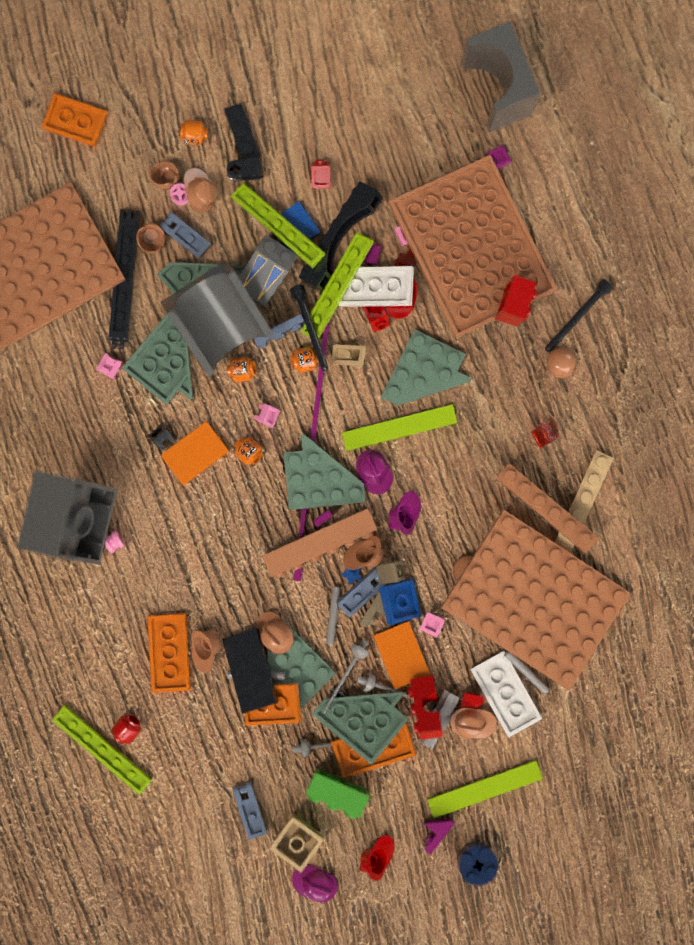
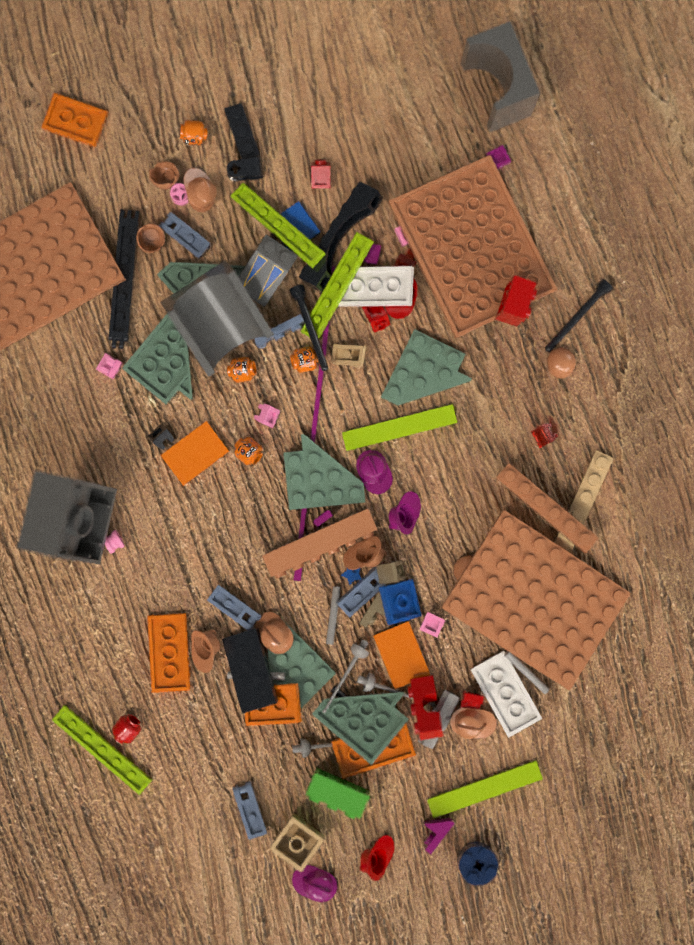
none -> sand blue plate [207,585,262,630]

